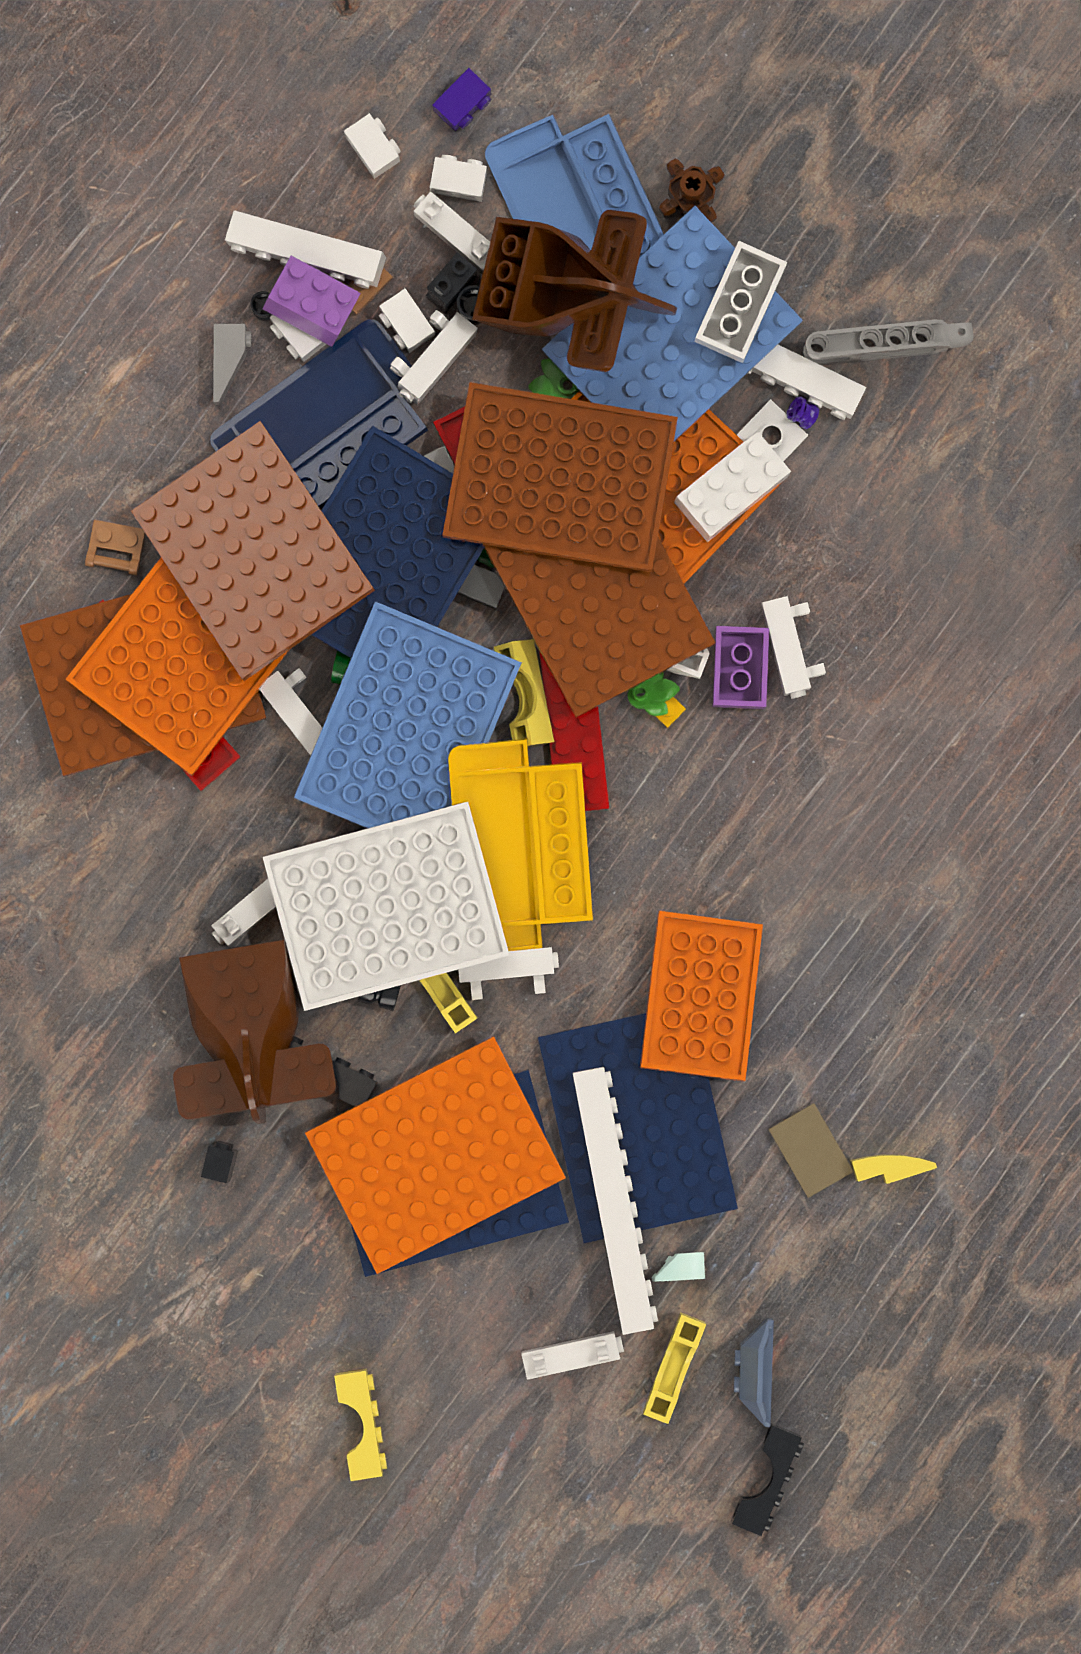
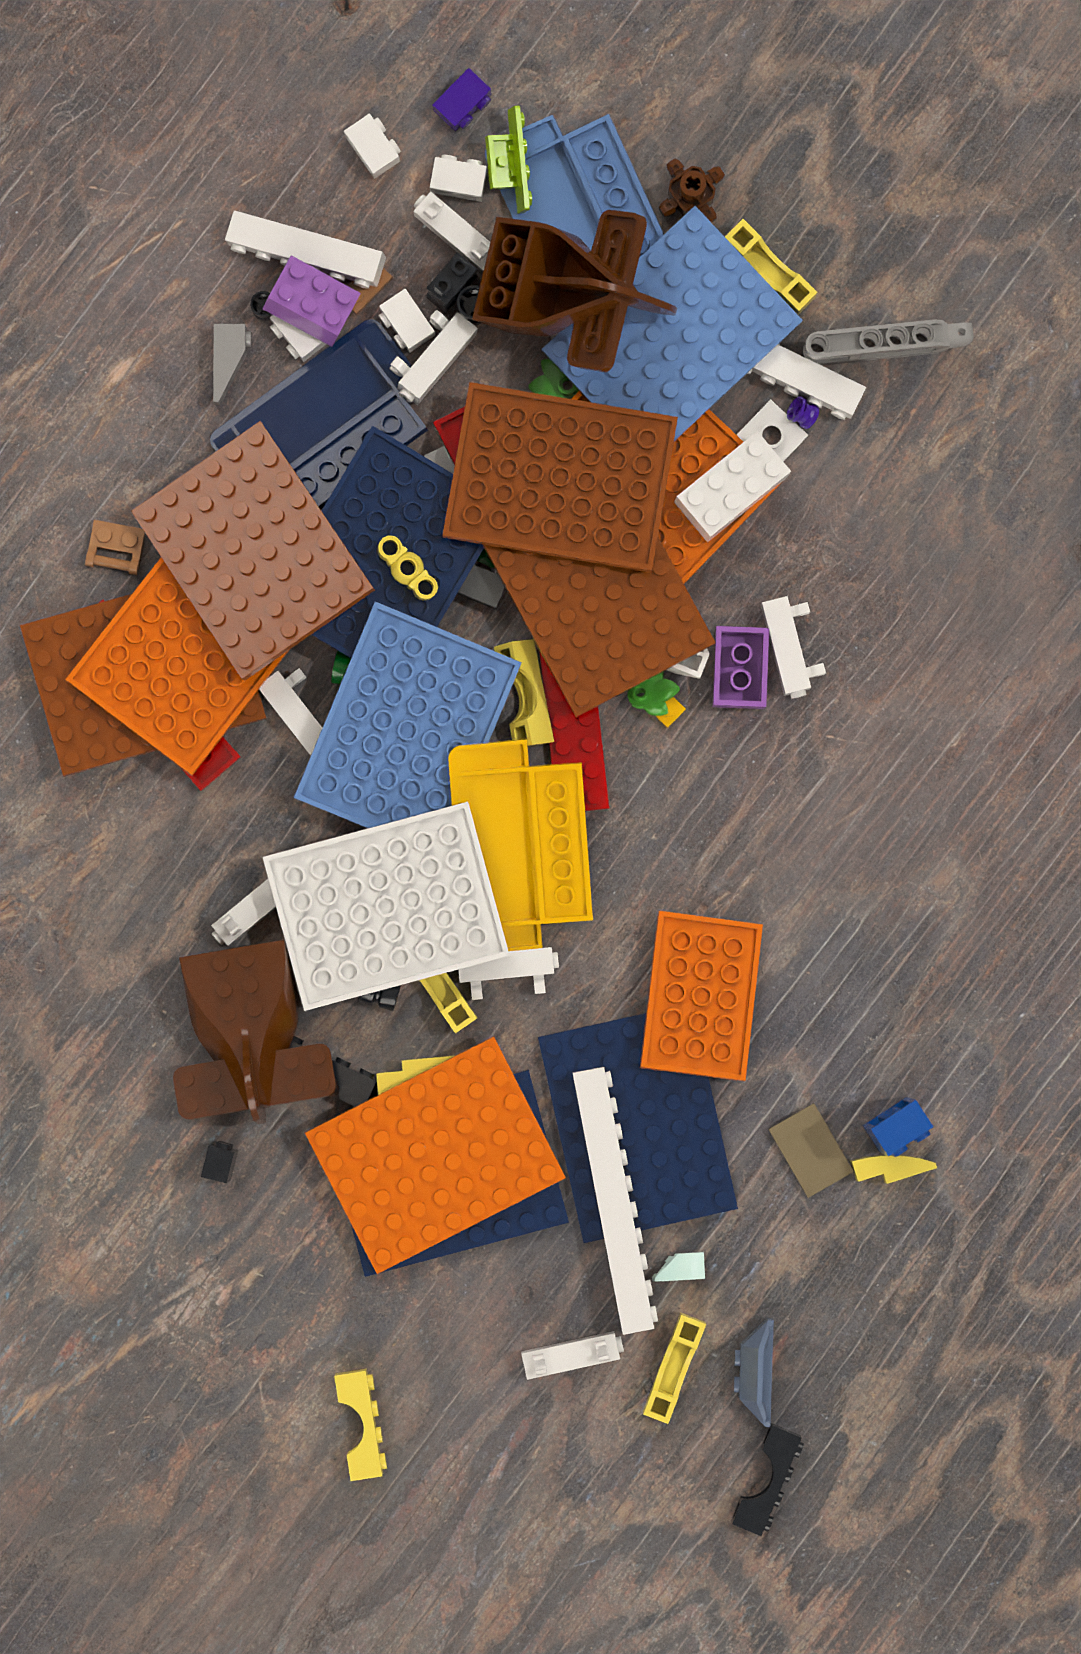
white brick [695,241,787,363] -> none
none -> light yellow slope [376,1056,453,1095]
none -> light yellow piece [377,536,438,601]
none -> lime bracket [485,105,532,214]
none -> light yellow arch [725,219,817,315]
none -> blue brick [862,1097,933,1157]

